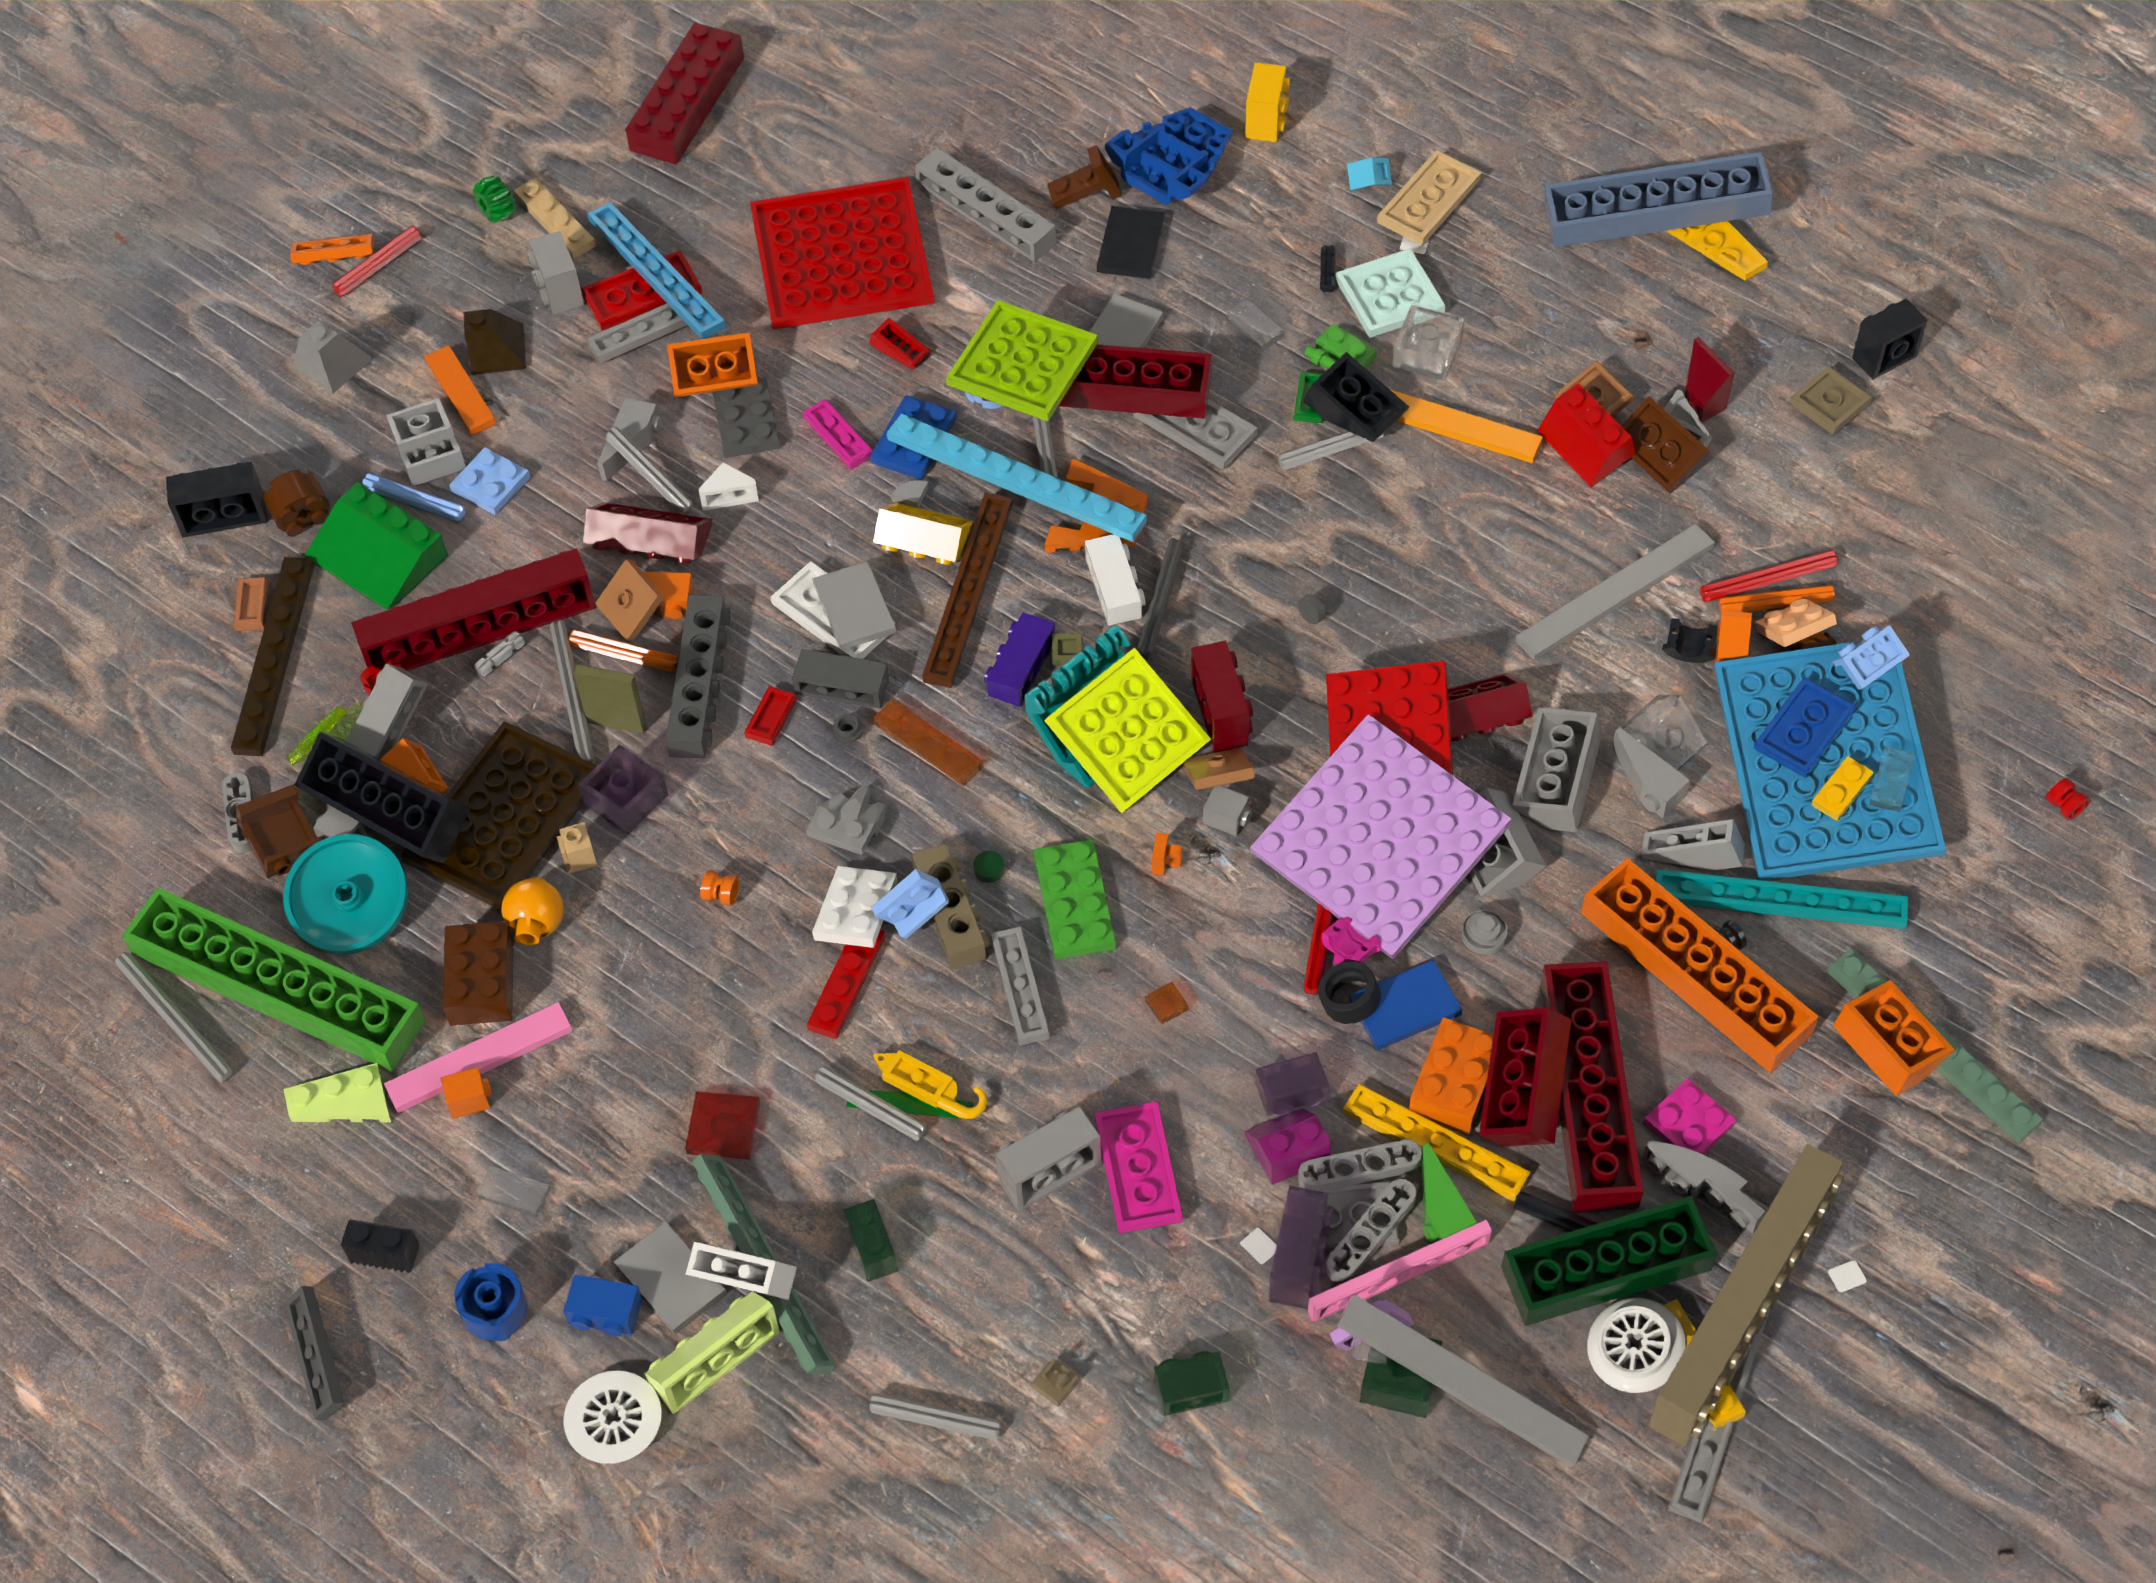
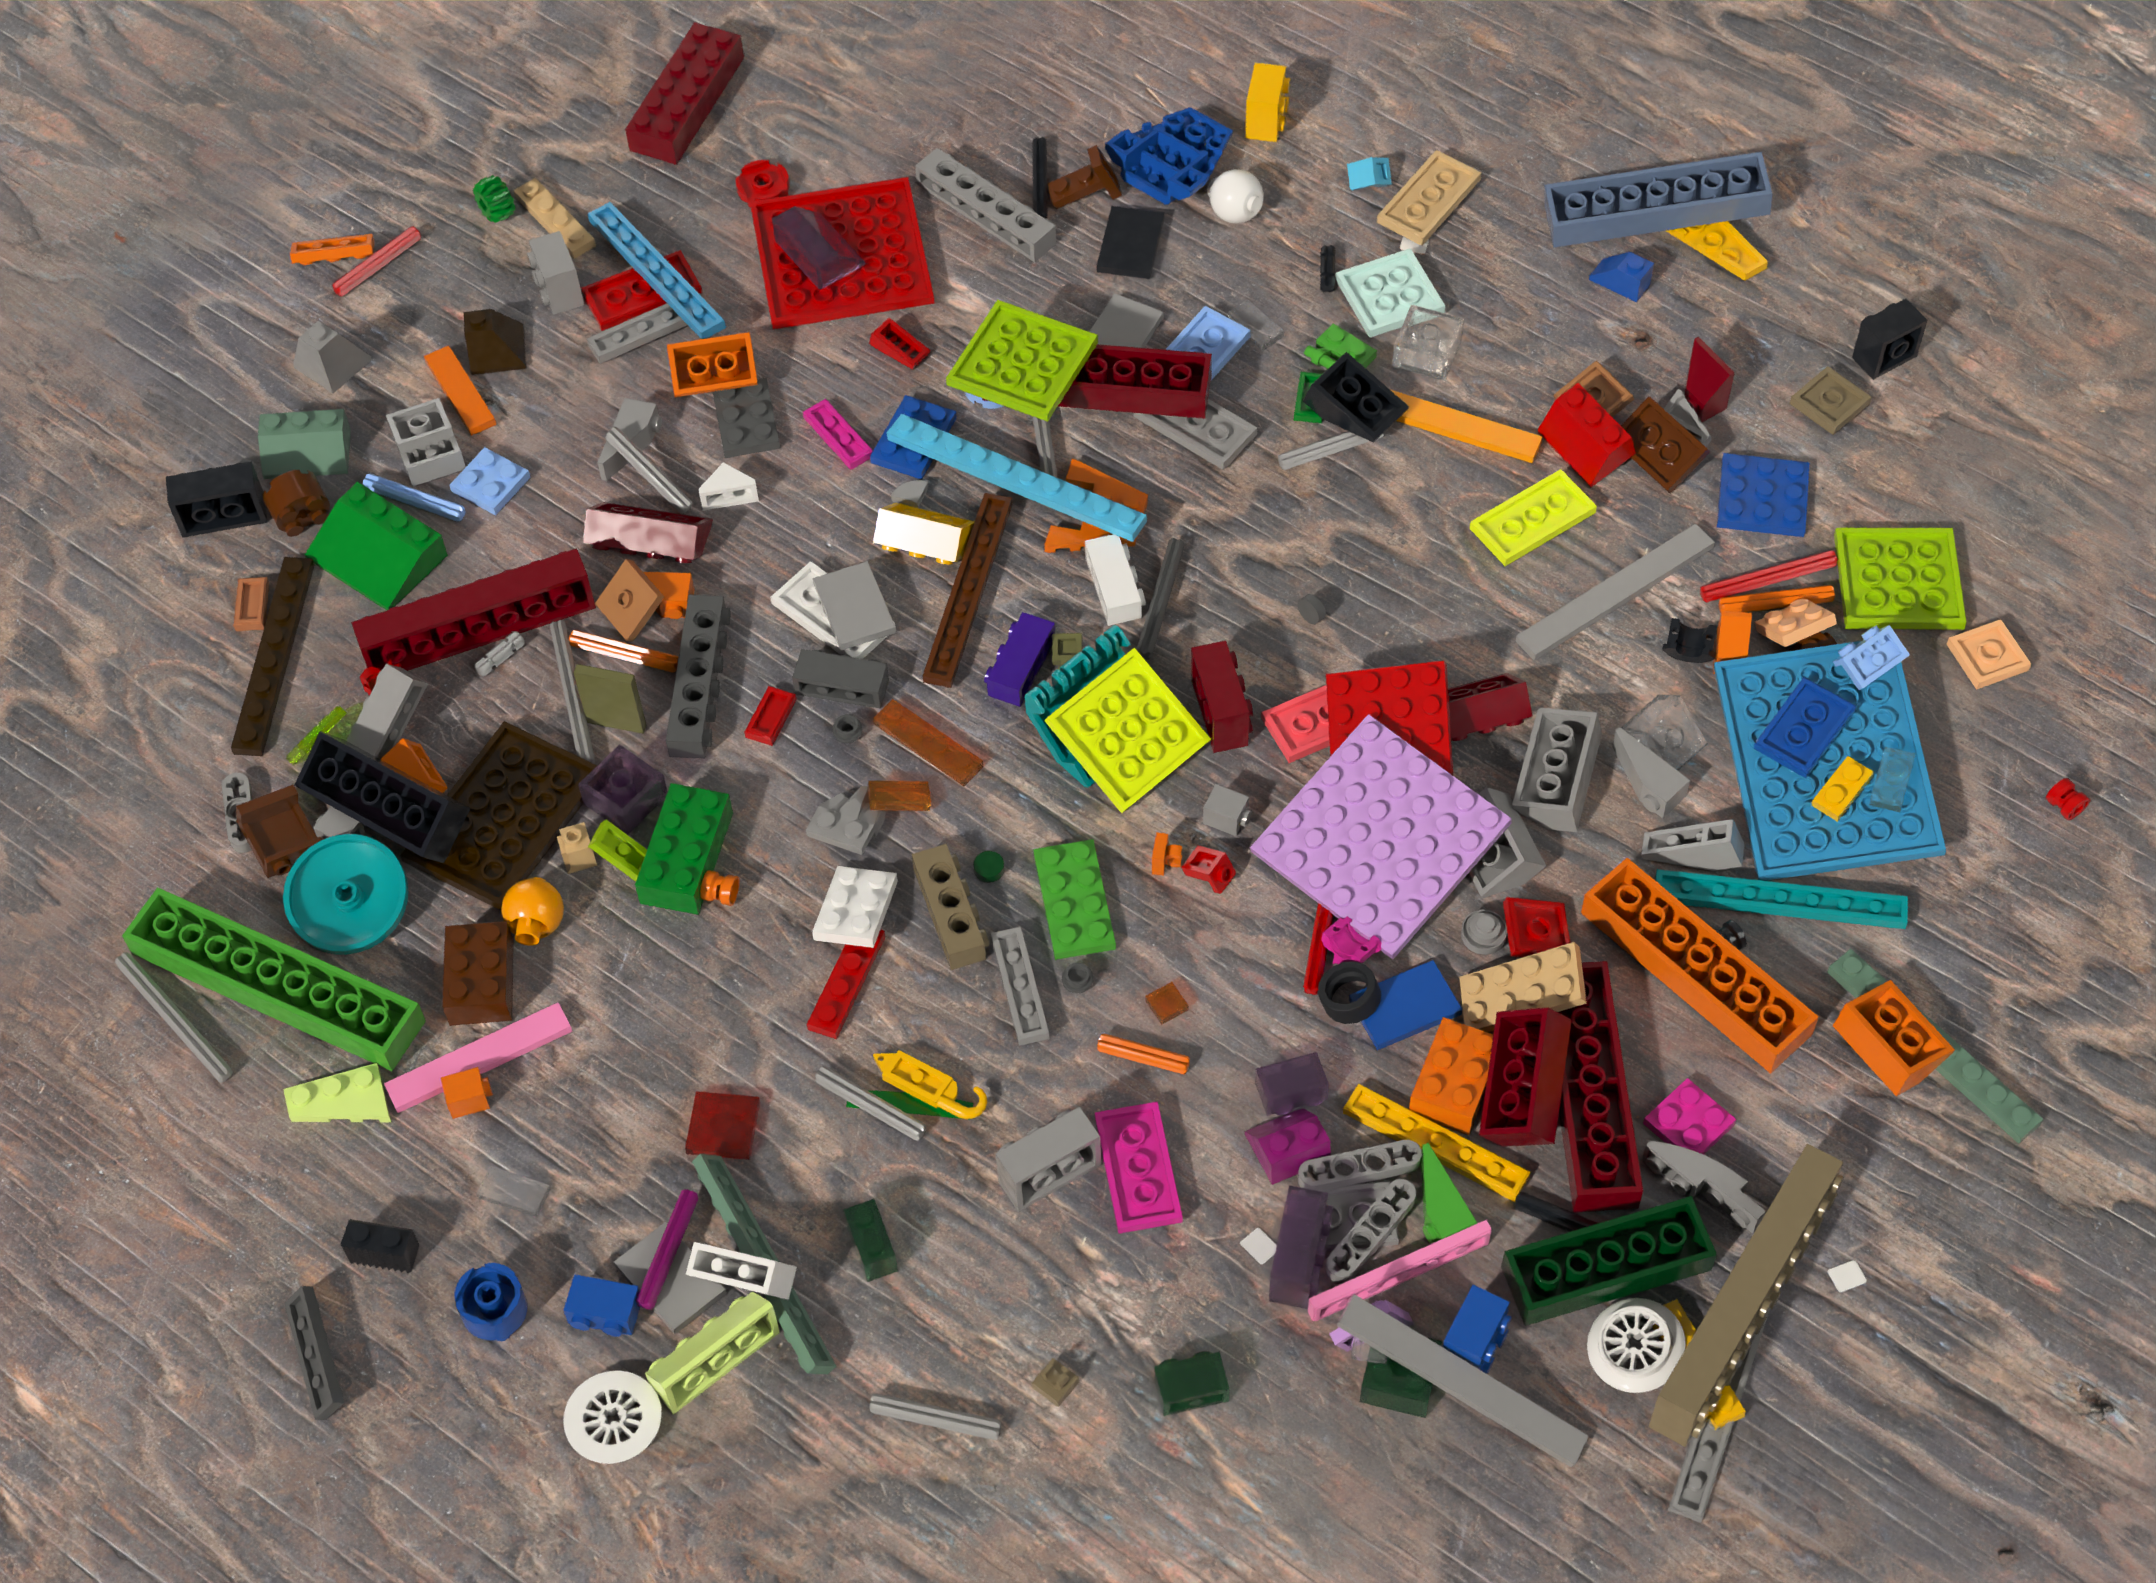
light blue bracket [871,869,949,939] -> none
medium nougat plate [1183,748,1255,790] -> none
none -> sand green slope [258,409,351,479]
none -> lime plate [588,820,647,881]
none -> green brick [635,783,733,915]
none -> magenta axle [636,1189,698,1310]
none -> red plate [735,160,790,208]
none -> slope [772,206,865,290]
none -> clear orange tile [867,781,931,811]
none -> black axle [1032,137,1048,219]
none -> dark grey plate [1062,963,1093,993]
none -> orange axle [1097,1033,1190,1074]
none -> light blue plate [1165,306,1251,380]
none -> red bracket [1181,845,1236,894]
none -> white brick [1207,169,1264,224]
none -> coral plate [1261,685,1330,763]
none -> blue brick [1443,1285,1512,1374]
none -> tan plate [1459,942,1587,1032]
none -> neon yellow plate [1469,469,1597,566]
none -> red plate [1503,897,1571,958]
none -> blue slope [1589,252,1654,302]
none -> blue plate [1717,453,1810,537]
none -> lime plate [1834,528,1966,630]
none -> light nougat plate [1946,619,2031,690]

